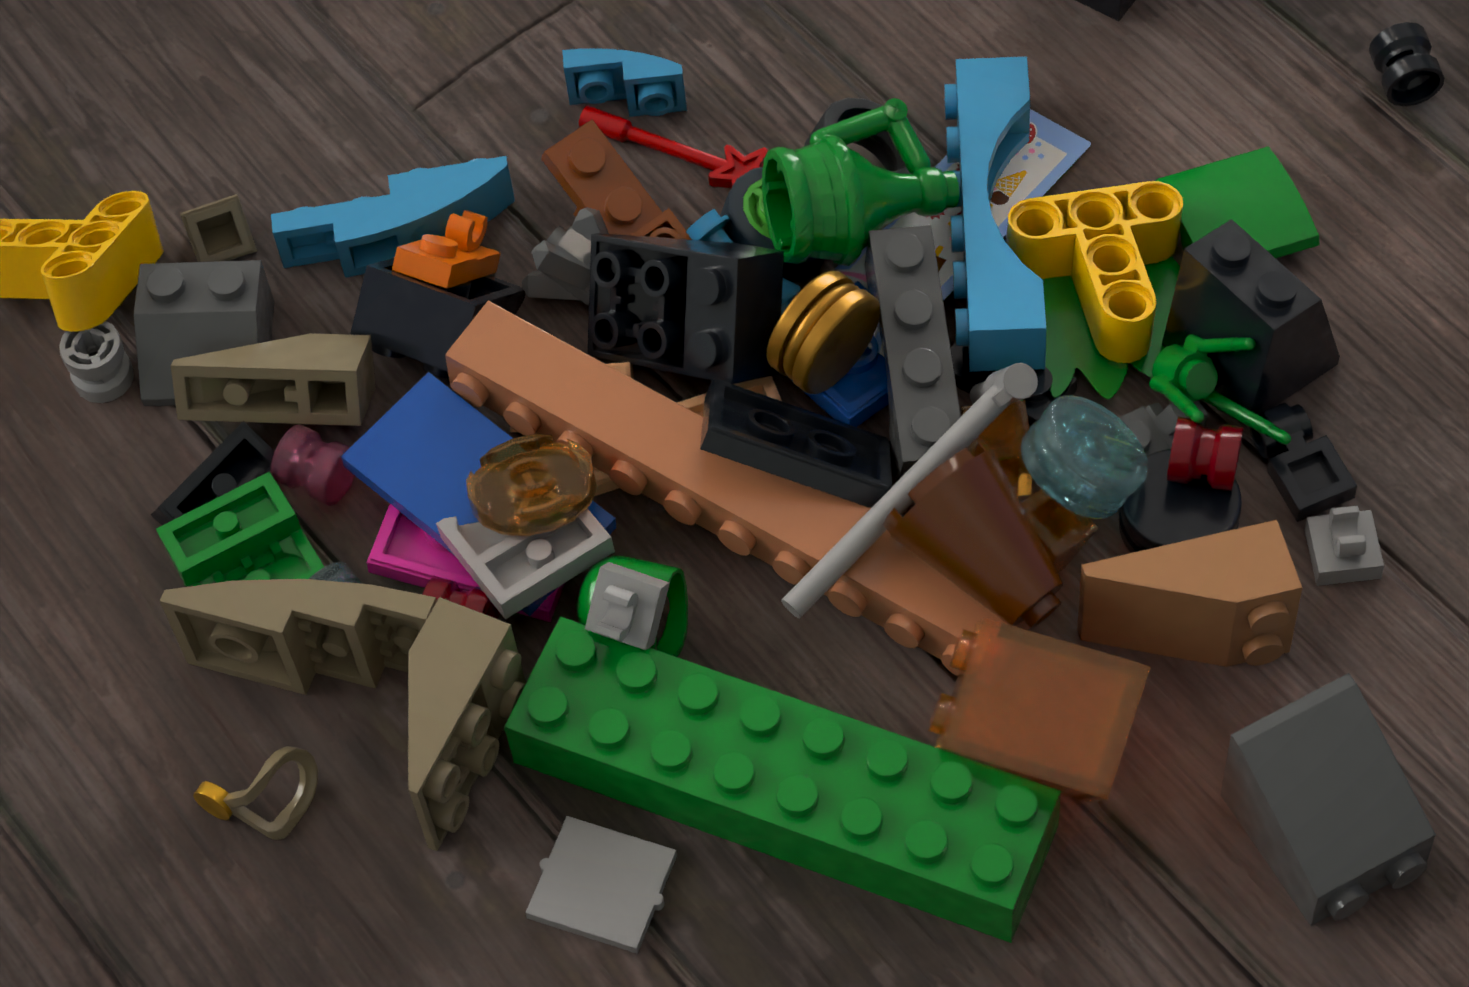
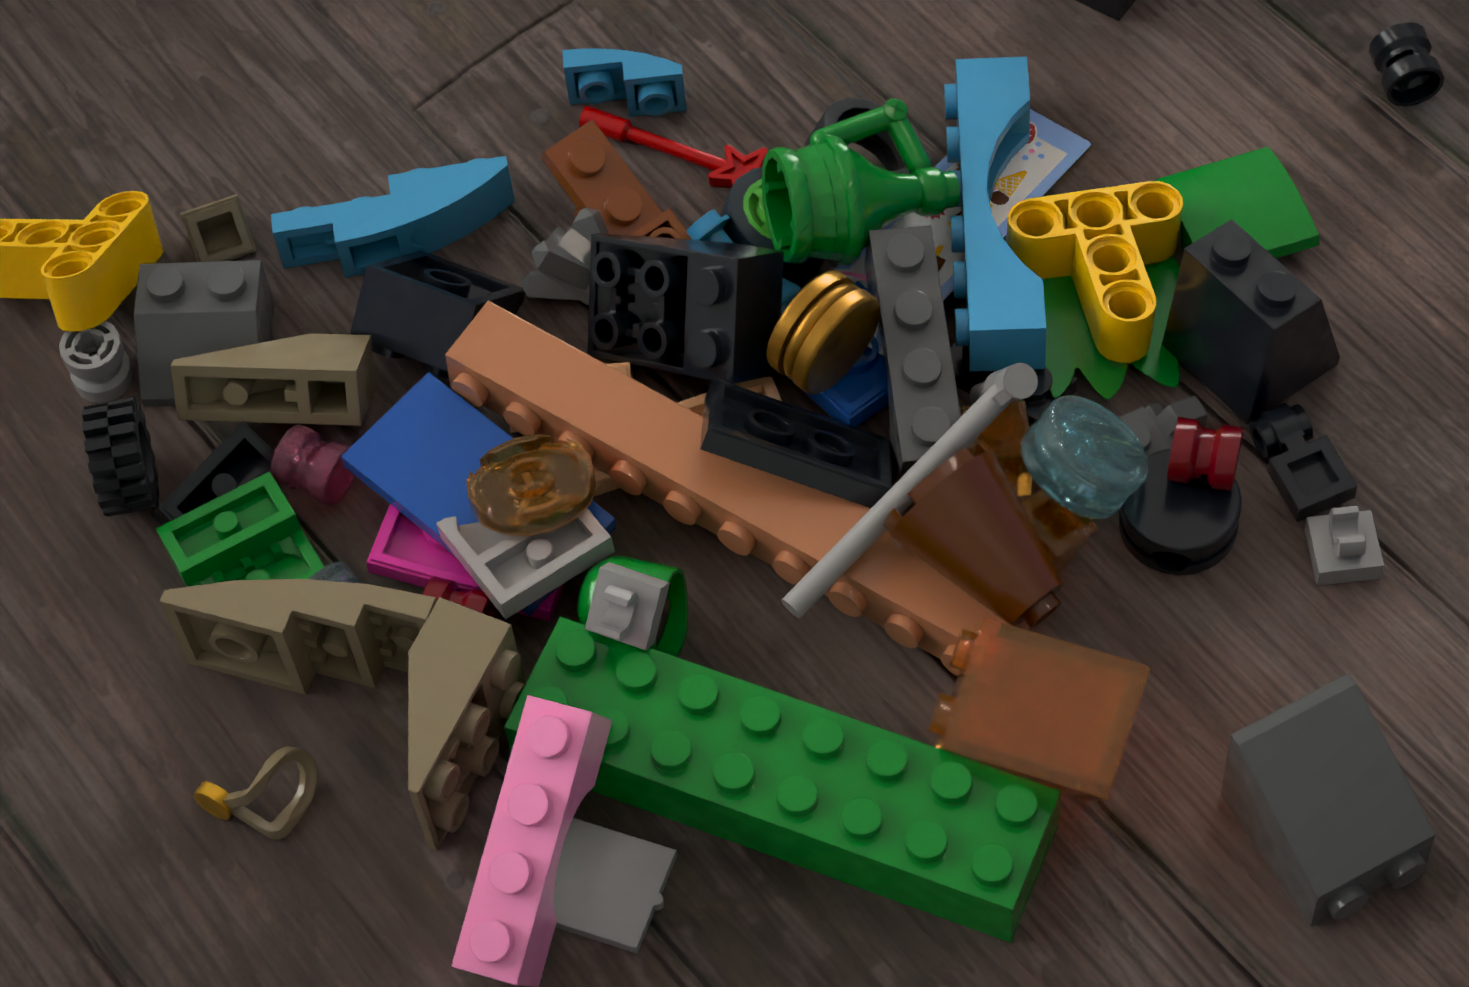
orange plate [392,210,501,289] -> none
medium nougat slope [1077,520,1303,667] -> none
green plant [1149,334,1292,445] -> none
none -> black tyre [82,396,160,517]
none -> bright pink arch [451,695,612,987]

